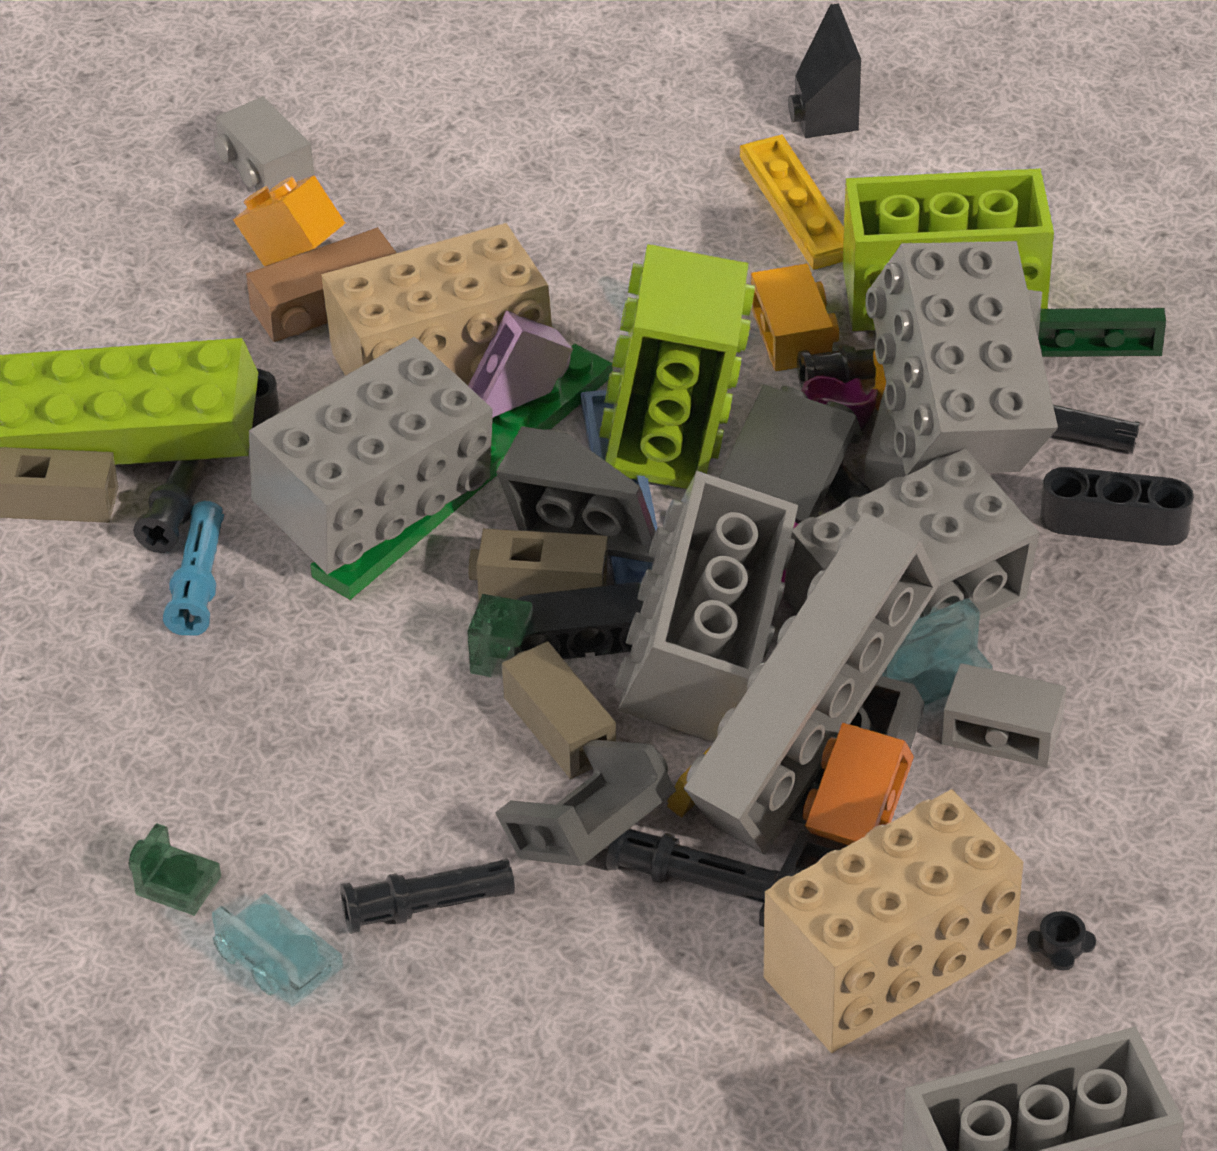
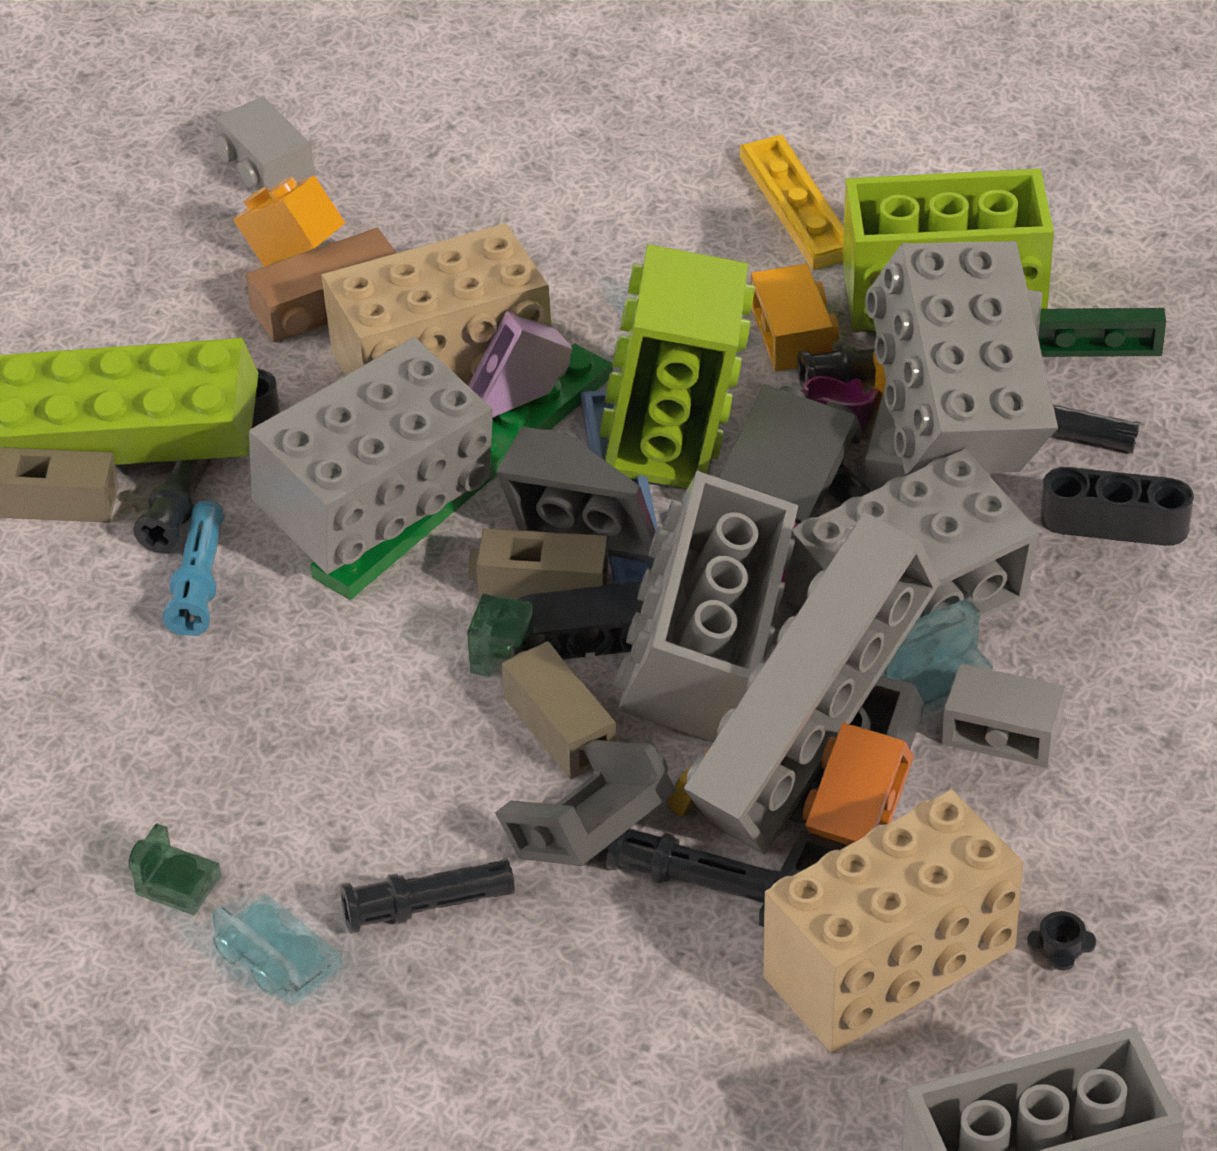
black slope [788,3,861,138] -> none

